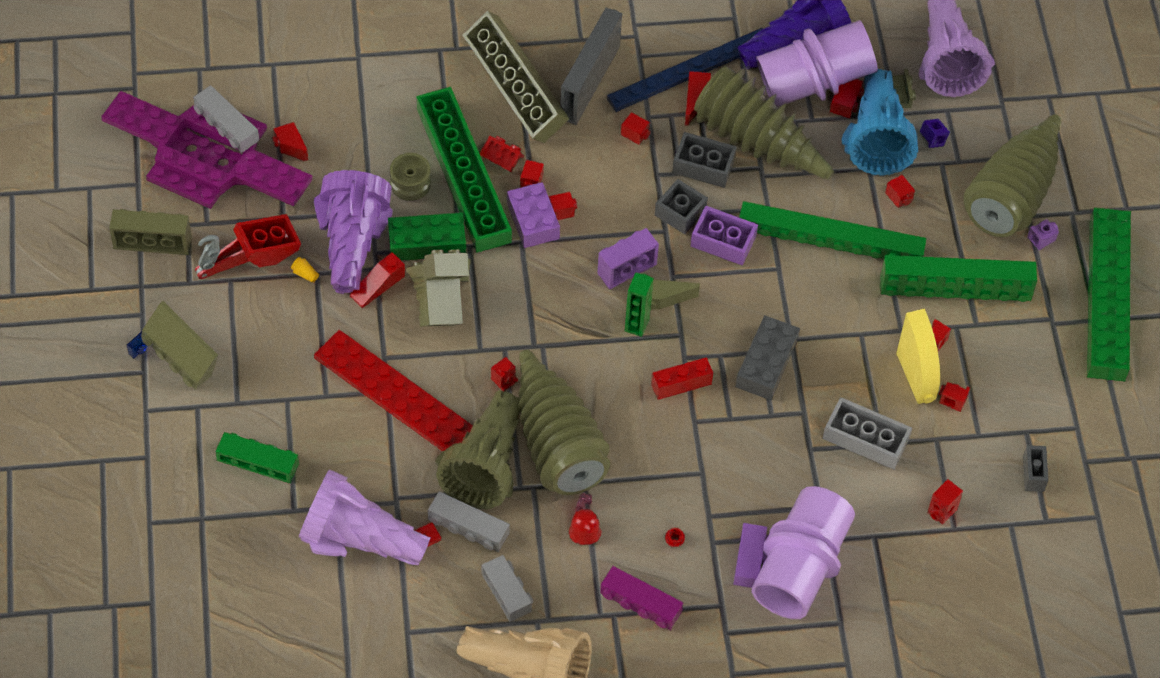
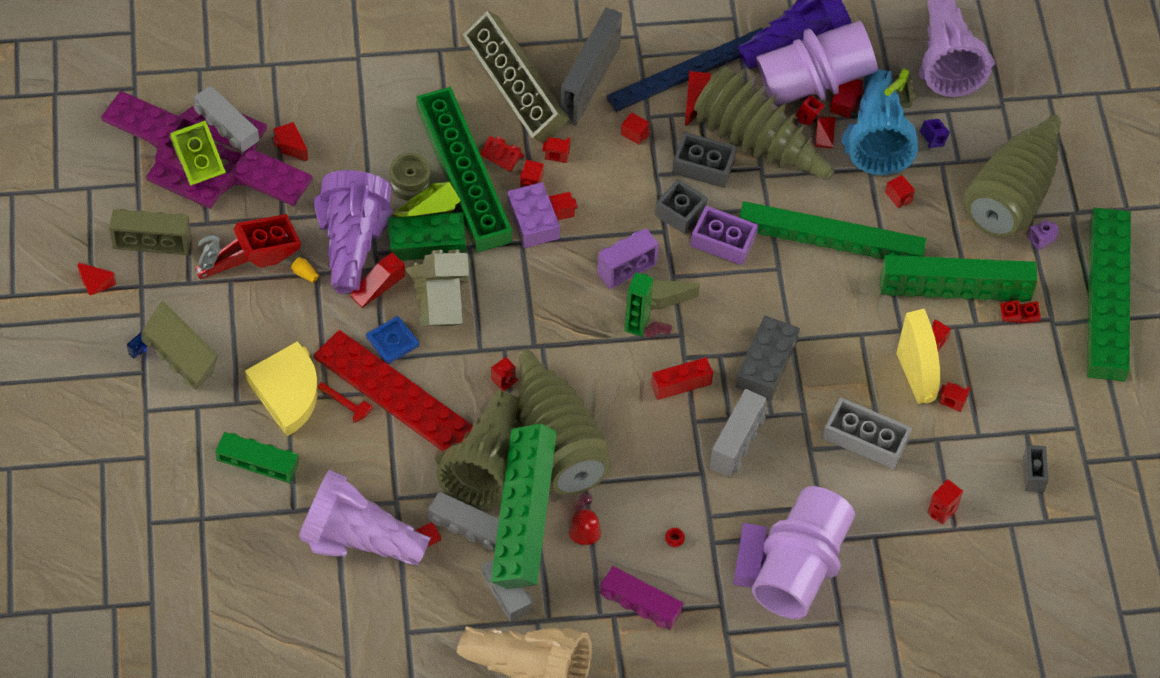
none -> red slope [77,262,116,296]
none -> lime slope [170,121,226,186]
none -> light yellow brick [245,341,318,436]
none -> red piece [318,382,373,423]
none -> blue plate [366,316,419,364]
none -> lime slope [391,182,460,217]
none -> green brick [491,424,557,589]
none -> red brick [542,137,571,163]
none -> clear pink arm [645,322,672,338]
none -> light grey brick [709,389,768,478]
none -> red brick [796,94,825,126]
none -> red slope [815,115,835,149]
none -> lime piece [884,68,910,96]
none -> red slope [1000,300,1041,323]

